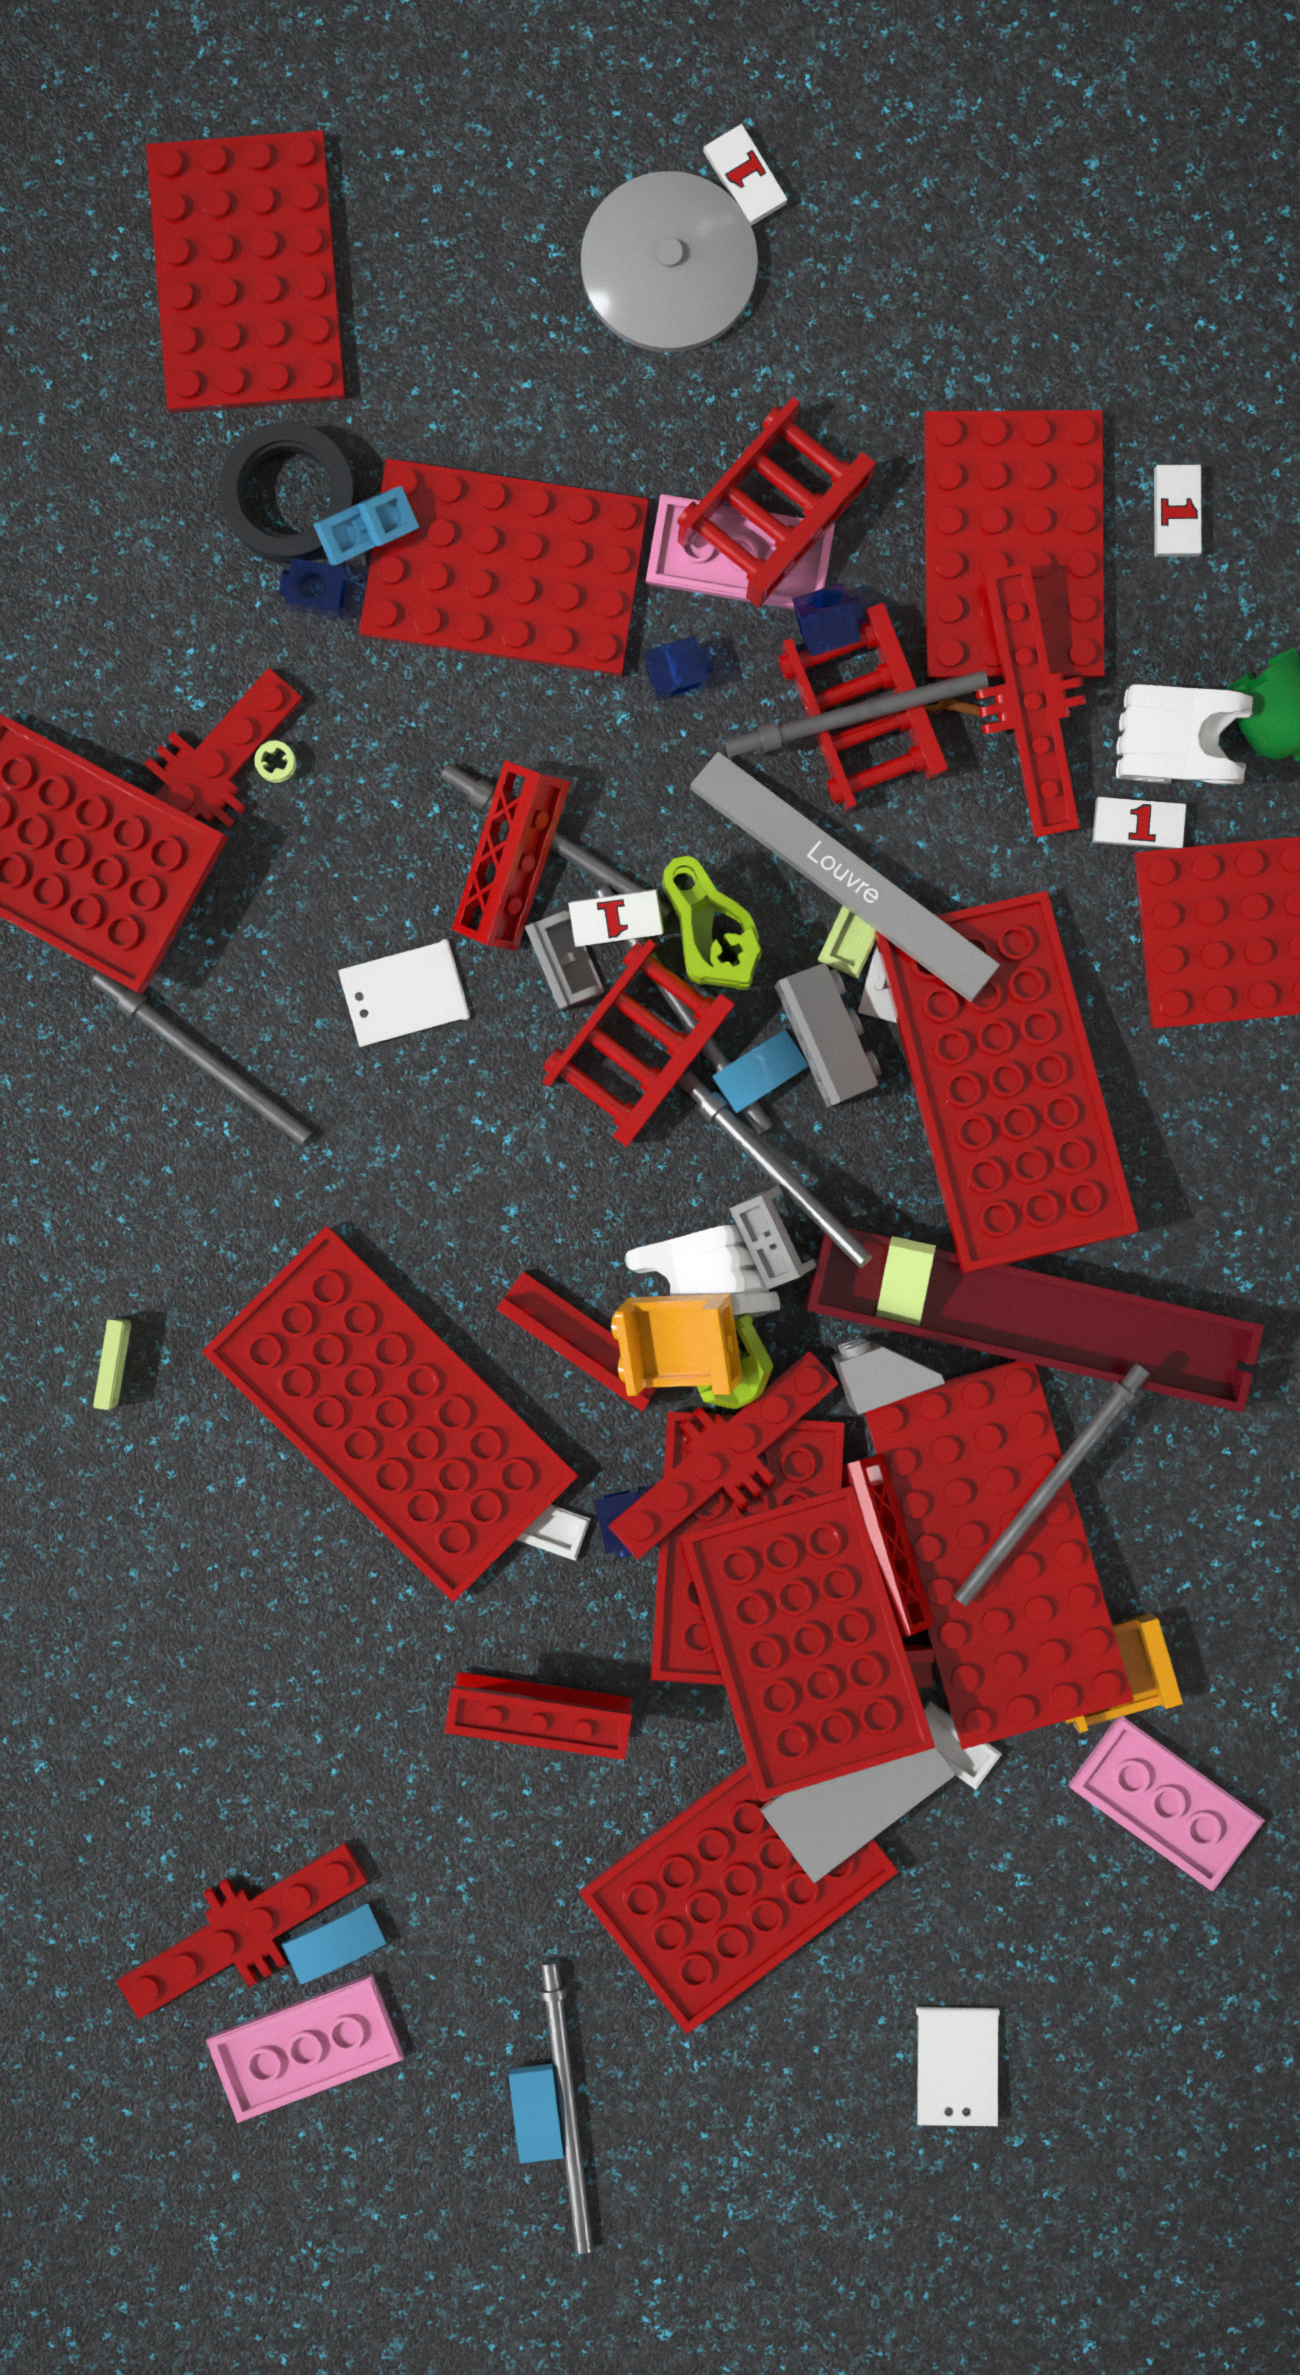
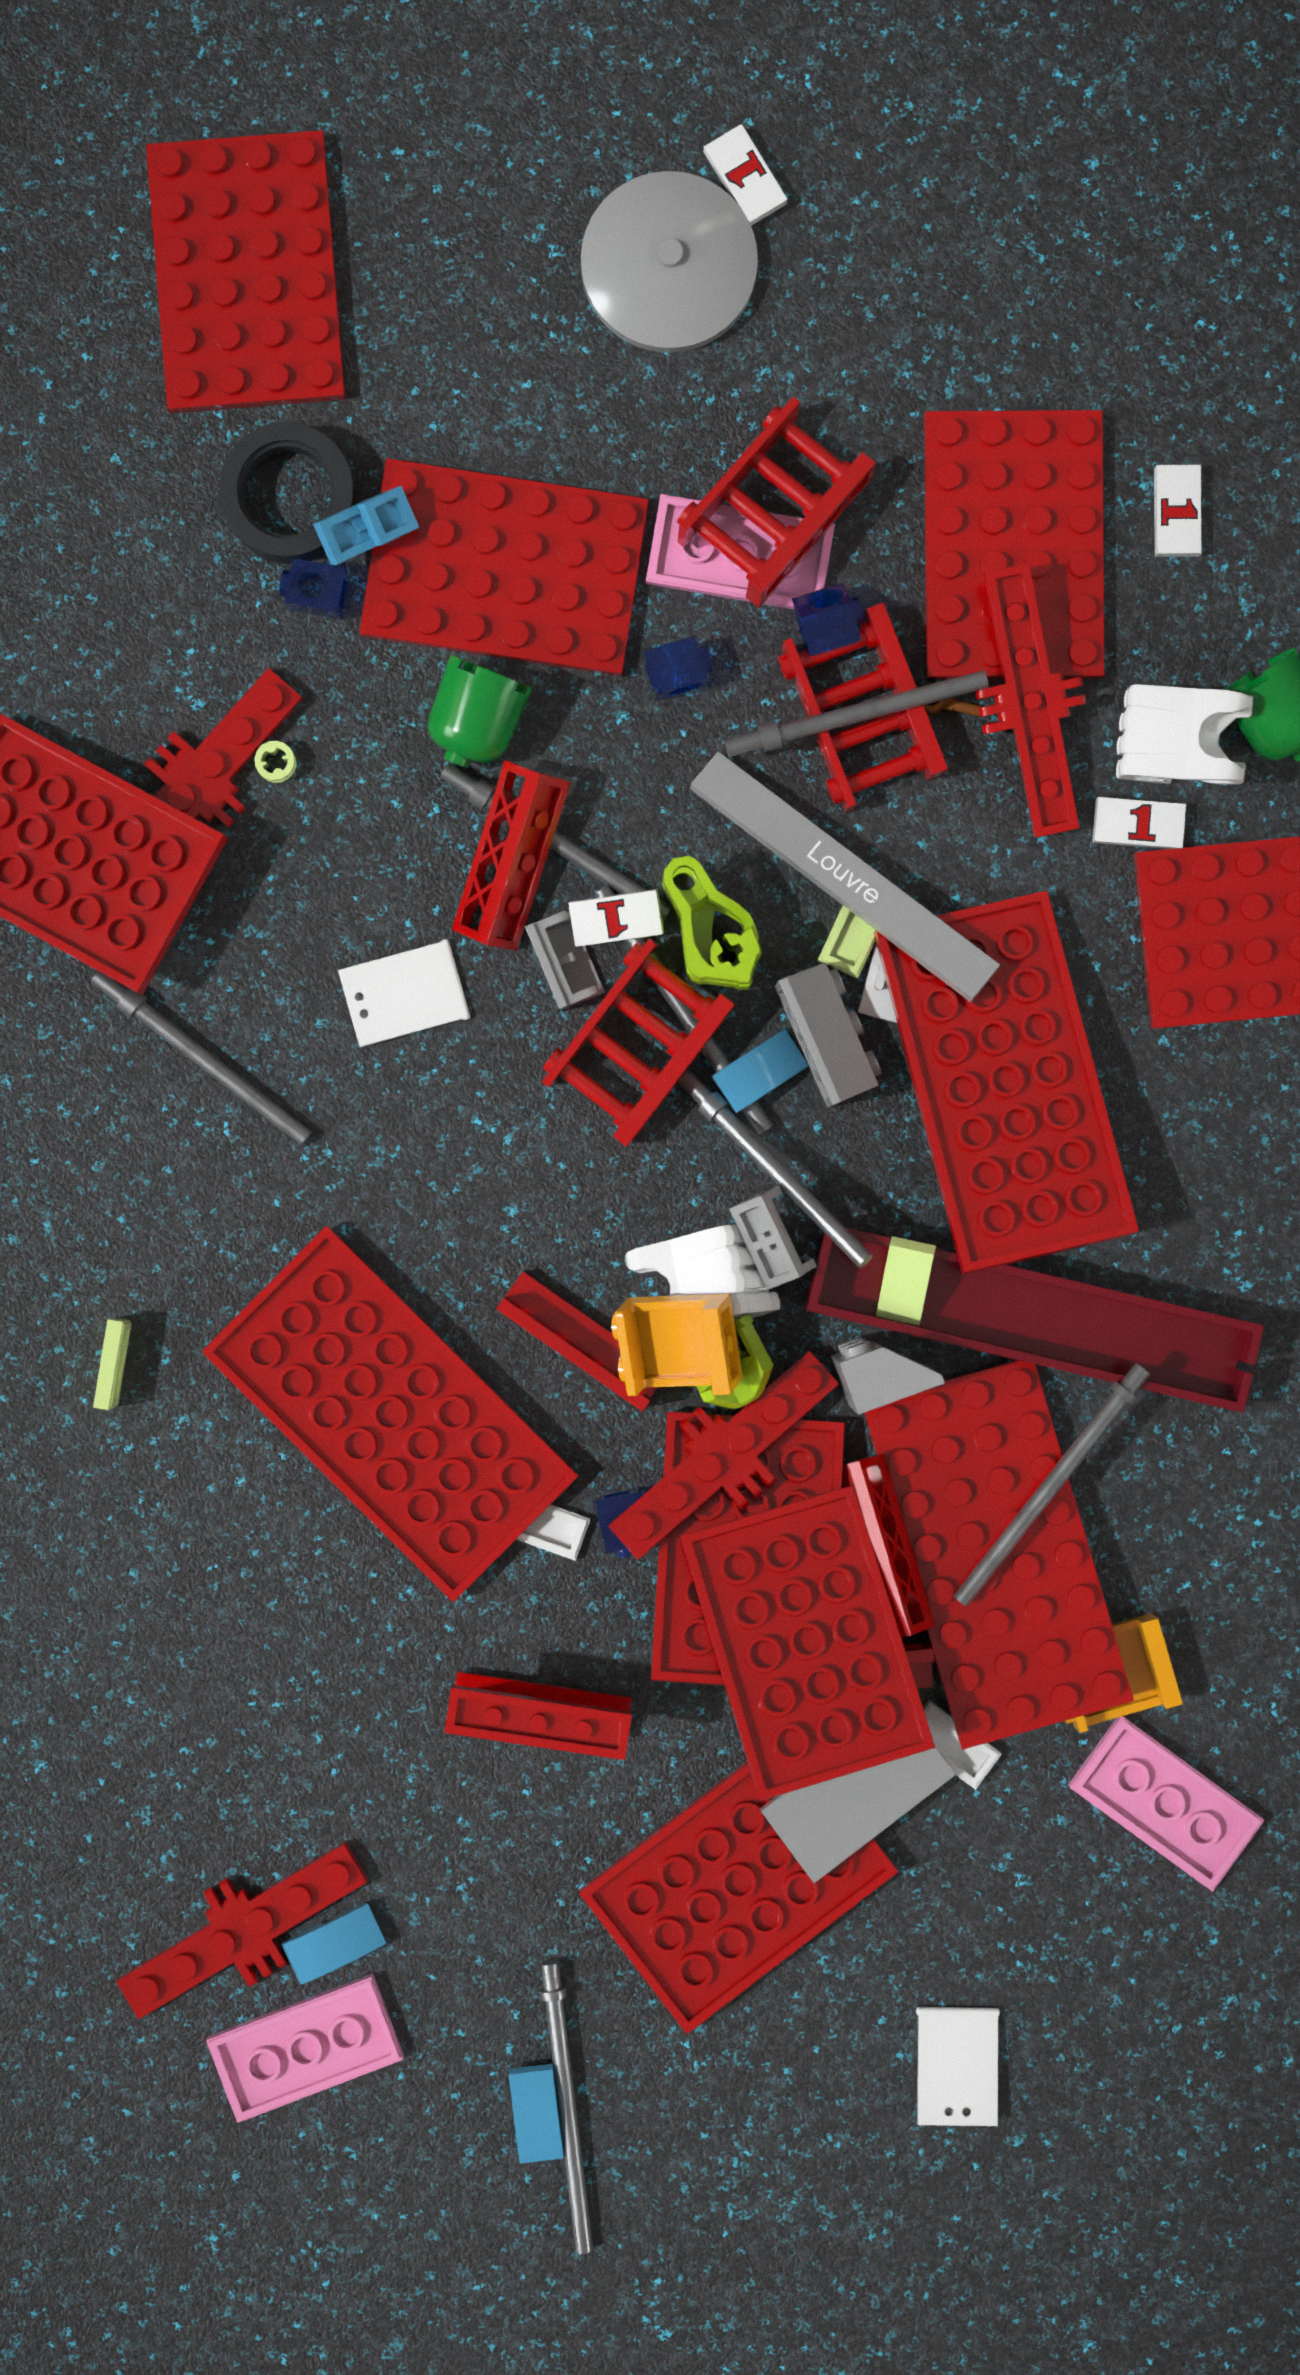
none -> green cylinder [427,655,532,768]

